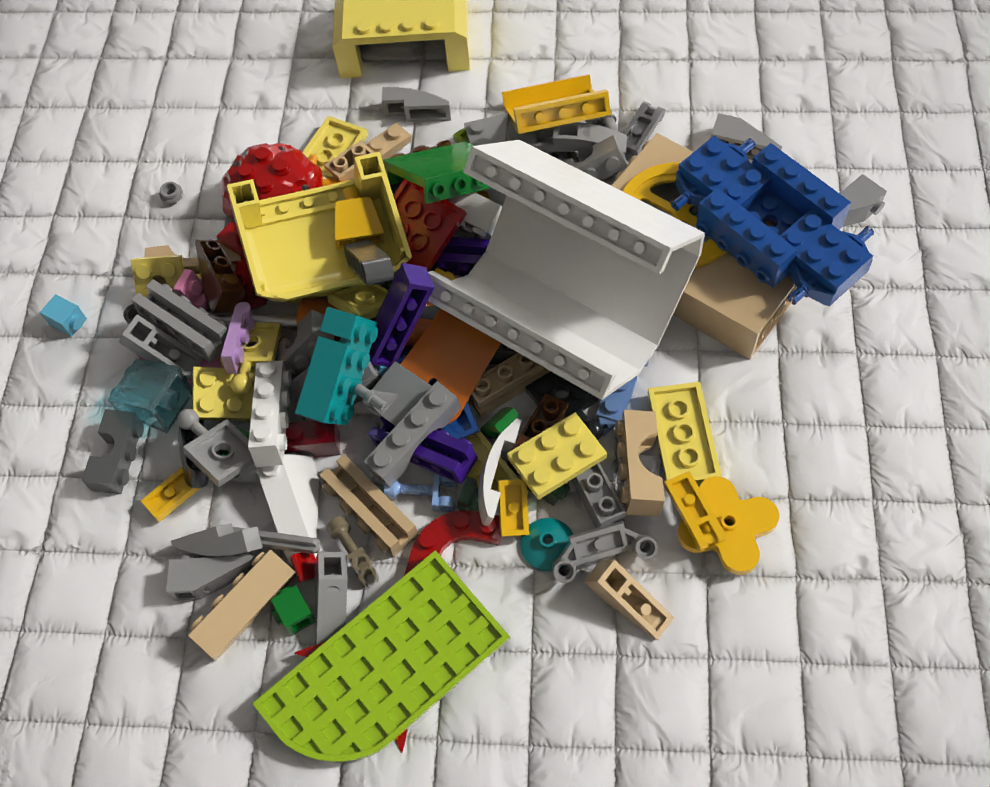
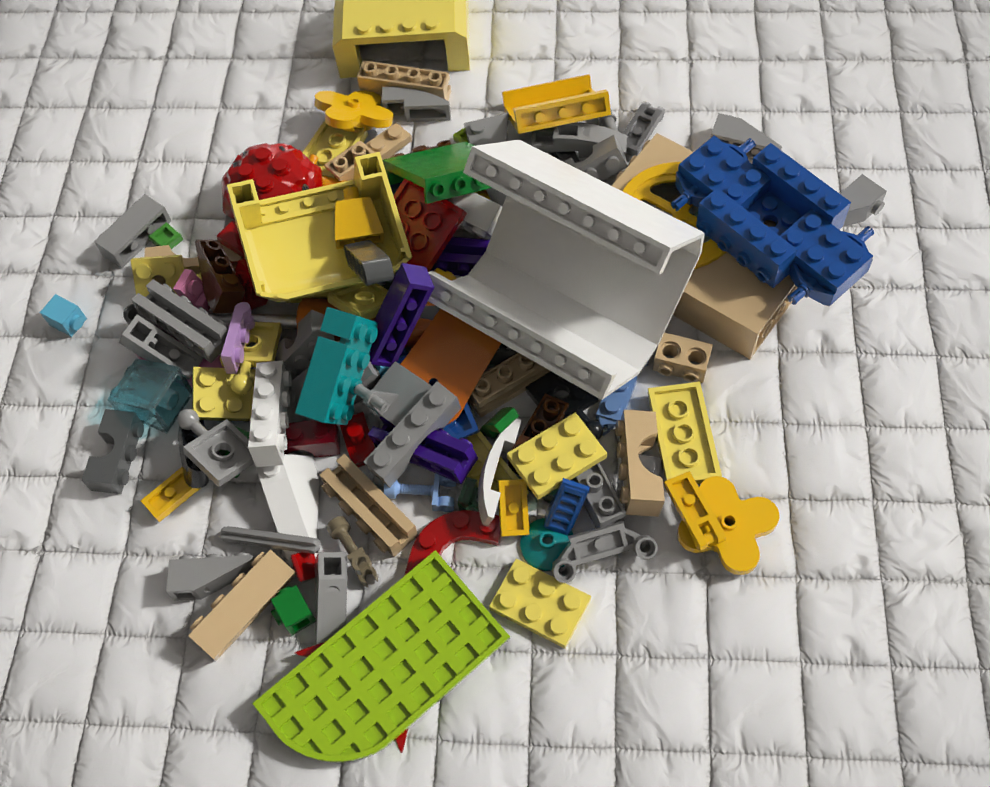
light grey plate [159,181,183,204] -> none
light grey slope [171,523,263,556] -> none
tan slope [583,559,674,640] -> none
none -> light grey brick [94,194,171,268]
none -> bright green tile [148,222,183,249]
none -> yellow plant [314,90,393,132]
none -> red tile [340,412,375,468]
none -> tan brick [357,60,451,101]
none -> light yellow plate [489,559,591,649]
none -> blue slope [543,478,590,535]
none -> tan brick [653,333,713,383]

